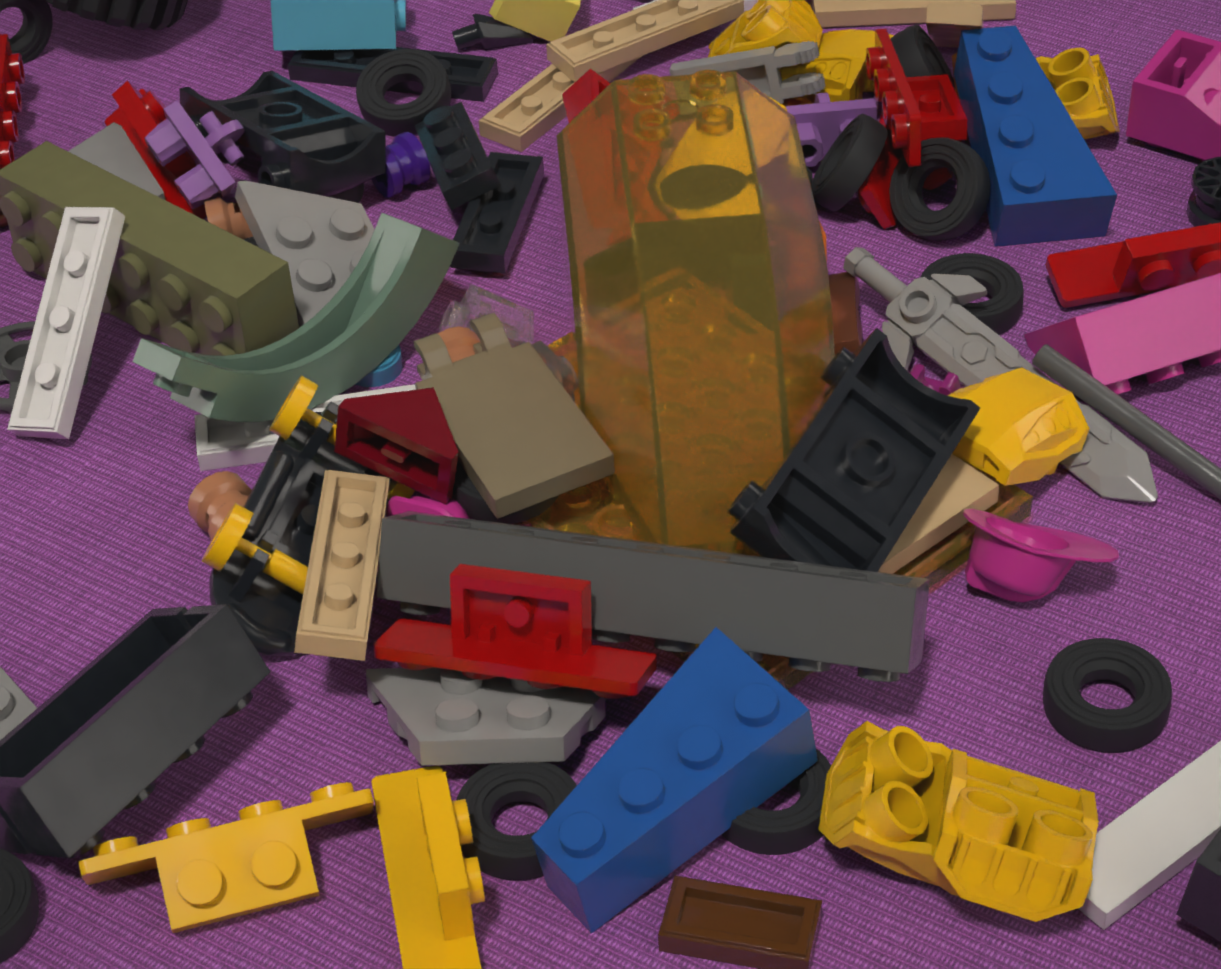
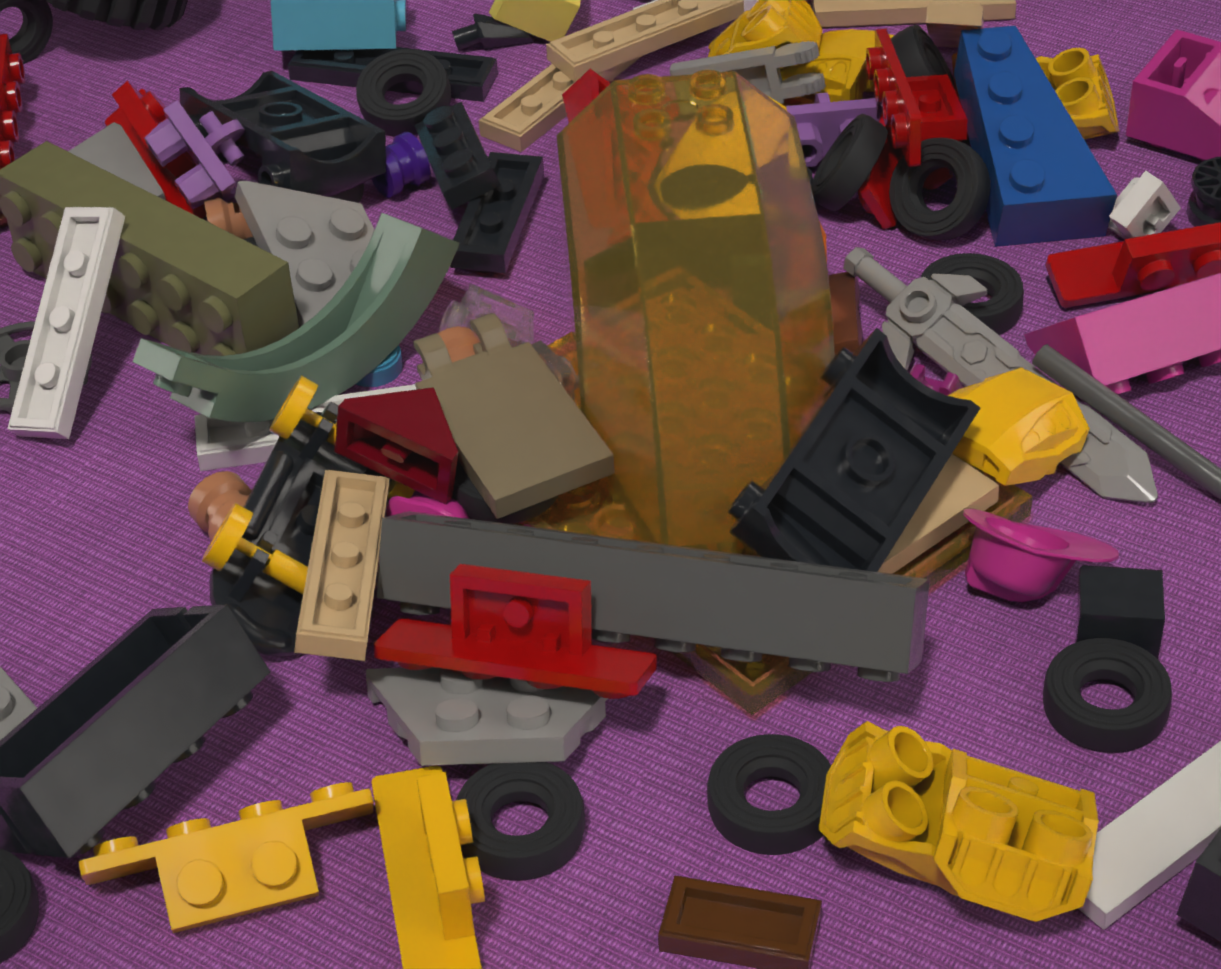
blue wedge [531,627,818,933] -> none
none -> black panel [1075,565,1165,659]
none -> white bracket [1108,170,1181,239]

